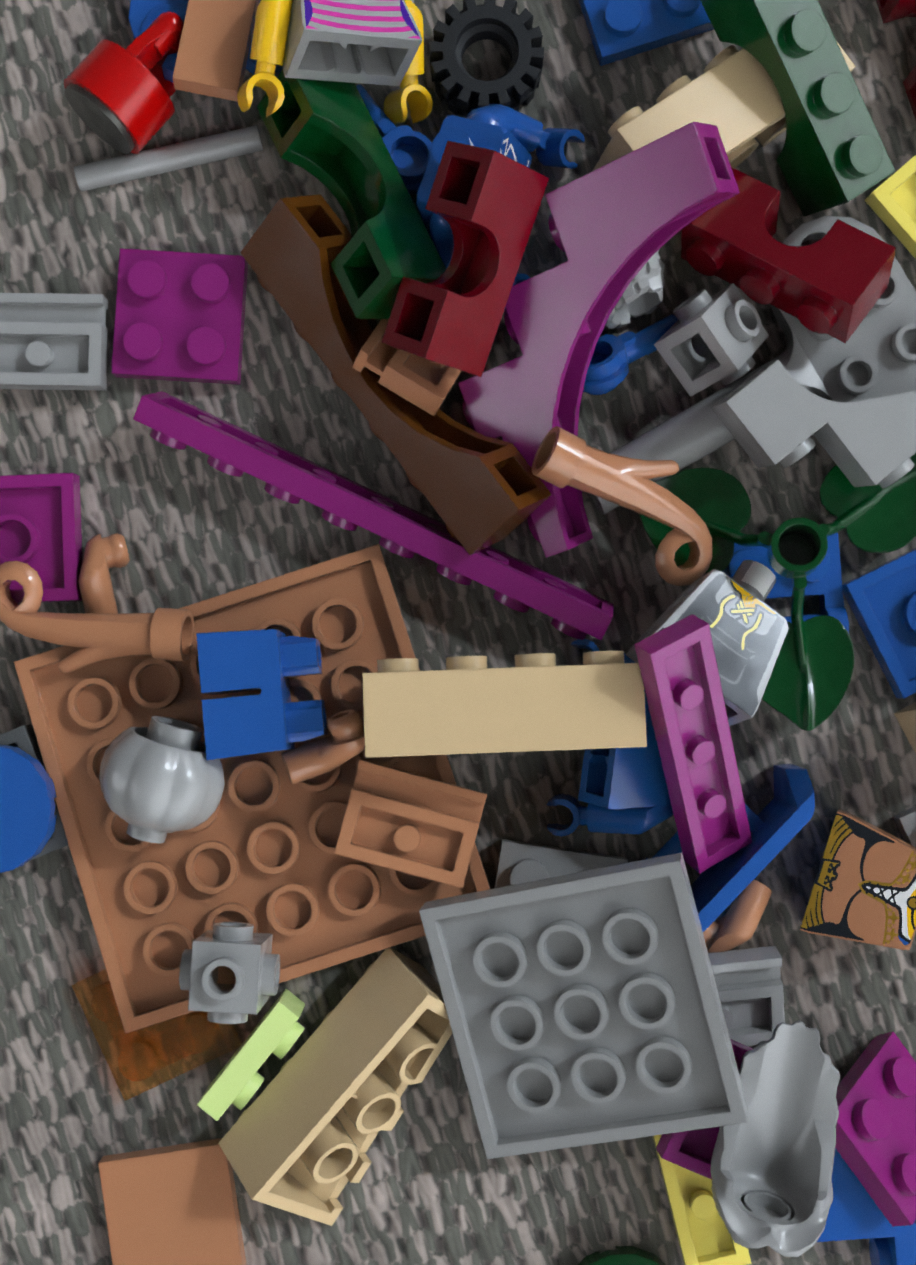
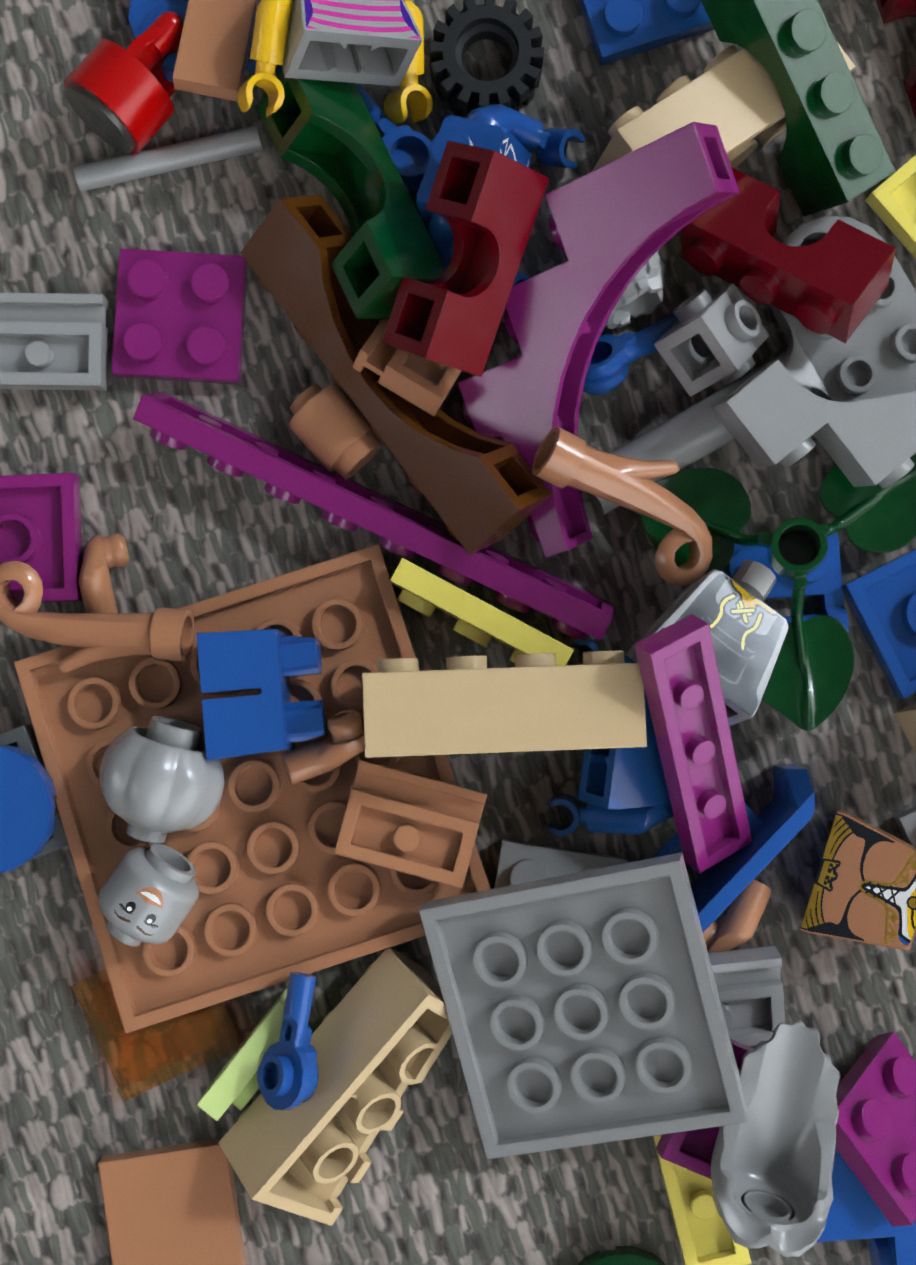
light grey brick [179,922,280,1024] -> none
none -> light grey head [98,843,199,946]
none -> blue plate [257,972,318,1110]
none -> nougat brick [288,384,382,480]
none -> light yellow plate [390,558,574,666]

